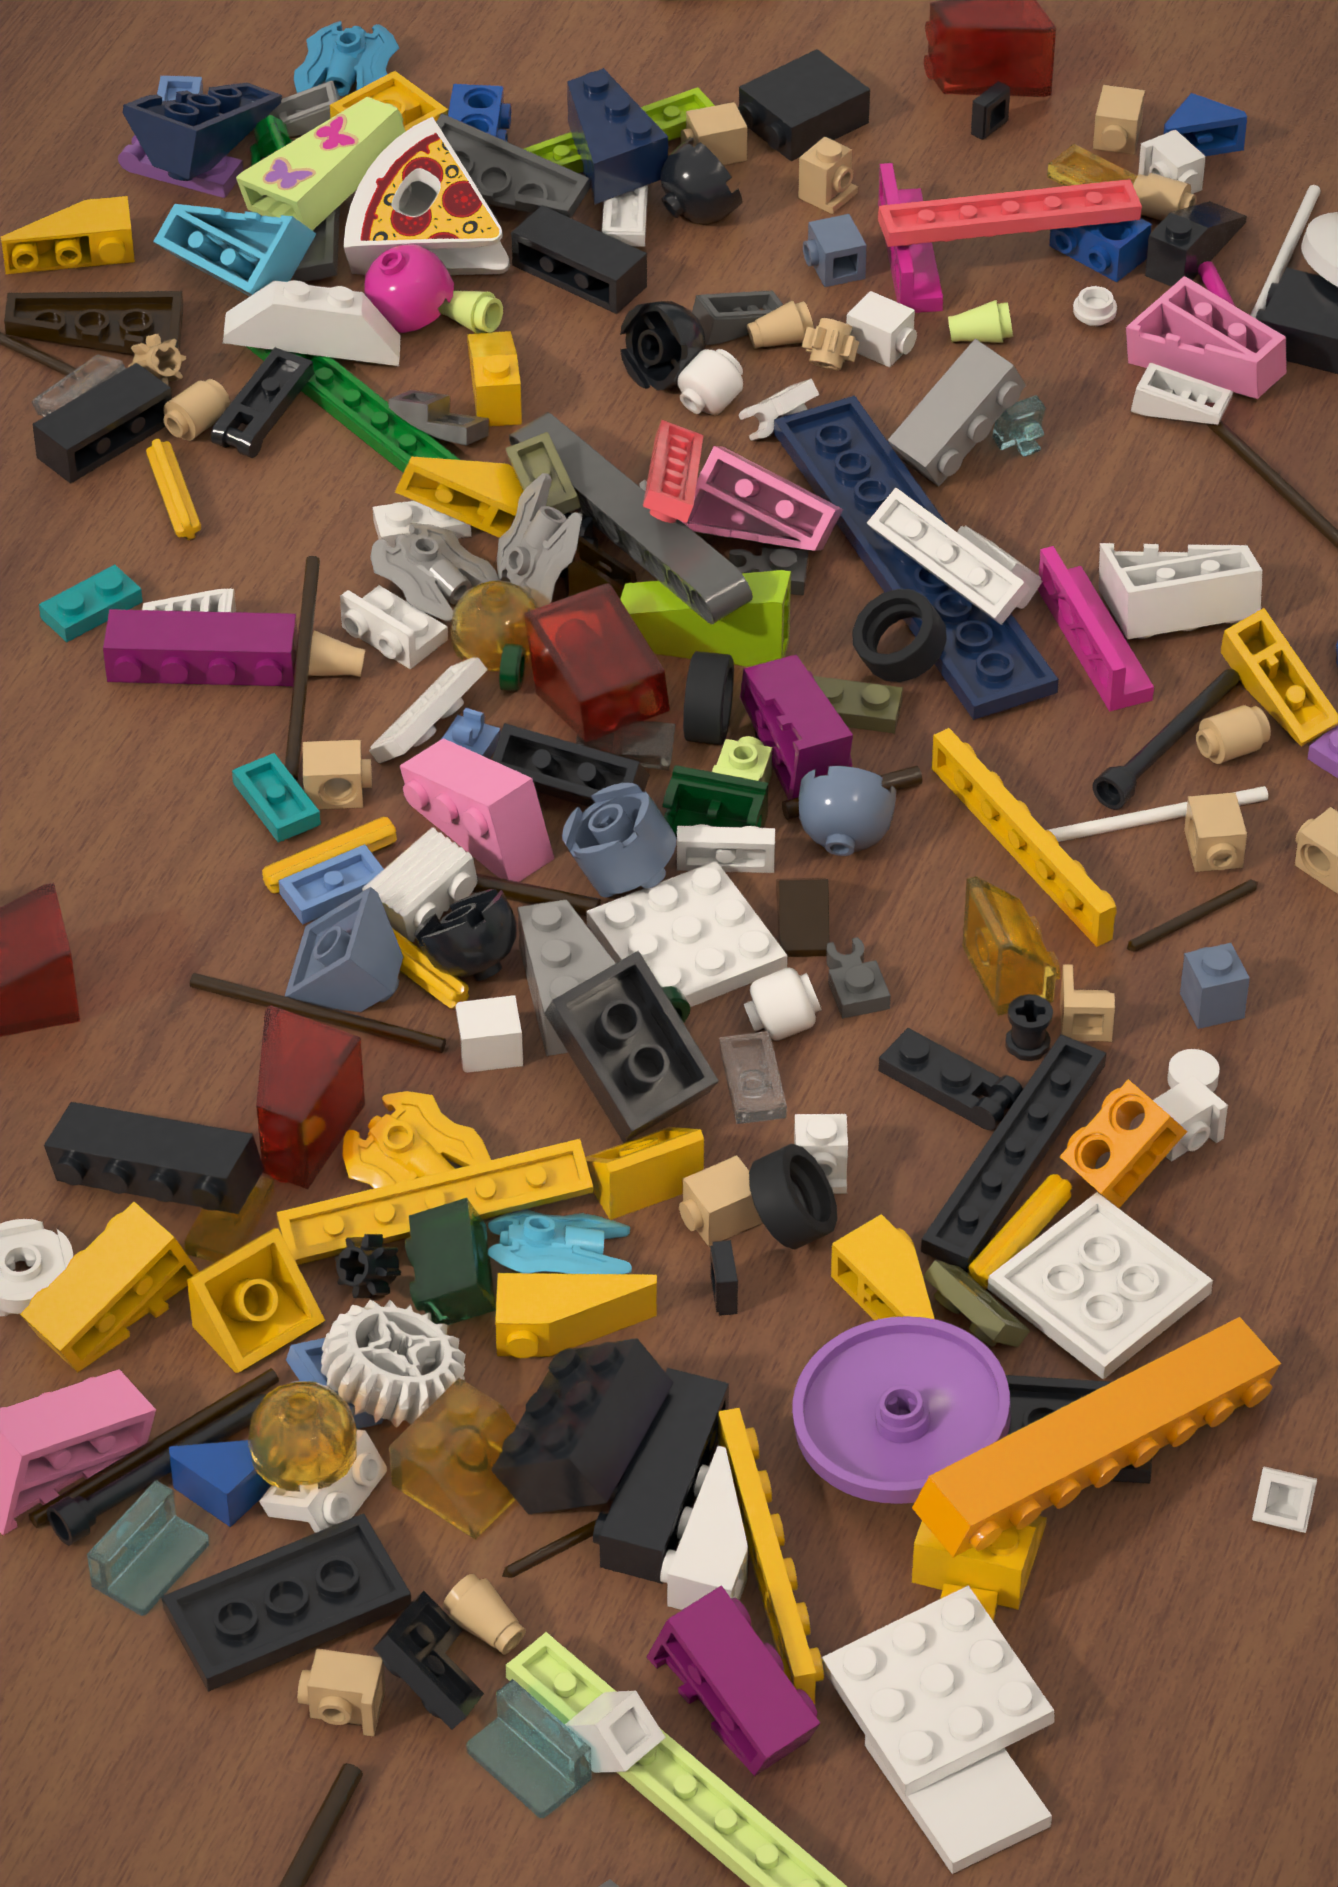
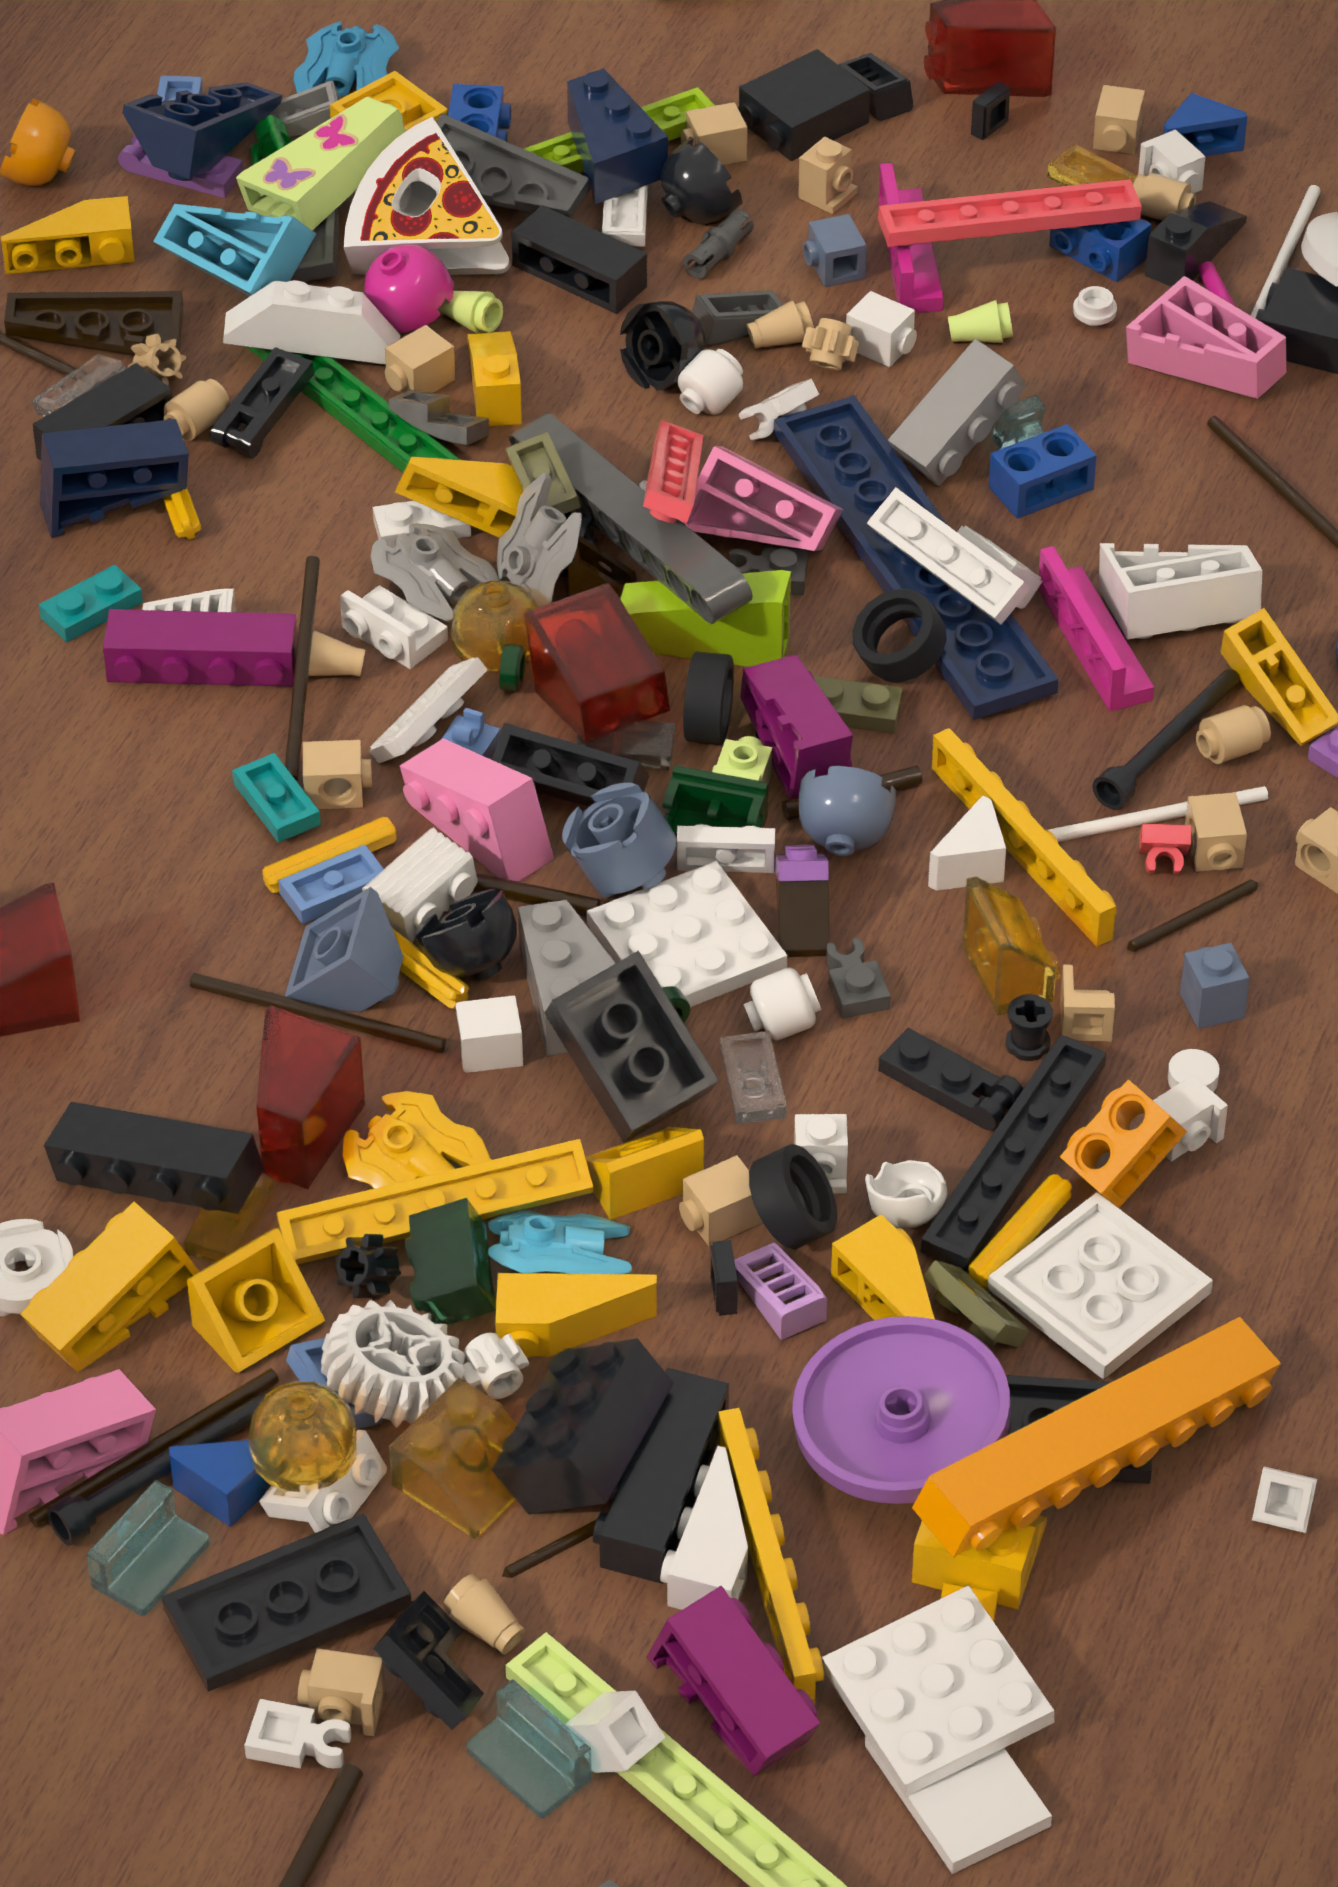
white slope [1131,363,1233,425] -> none
none -> light orange cylinder [0,98,76,186]
none -> dark blue wedge [40,419,189,538]
none -> white plate [244,1699,351,1769]
none -> tan brick [385,325,456,393]
none -> white gear [462,1333,529,1399]
none -> dark grey pin [683,210,754,279]
none -> lavender slope [734,1242,828,1340]
none -> medium lavender plate [775,845,829,881]
none -> black slope [838,53,913,121]
none -> white hair [865,1160,948,1230]
none -> white slope [928,796,1006,891]
none -> blue brick [989,424,1097,519]
none -> coral tile [1139,824,1191,875]

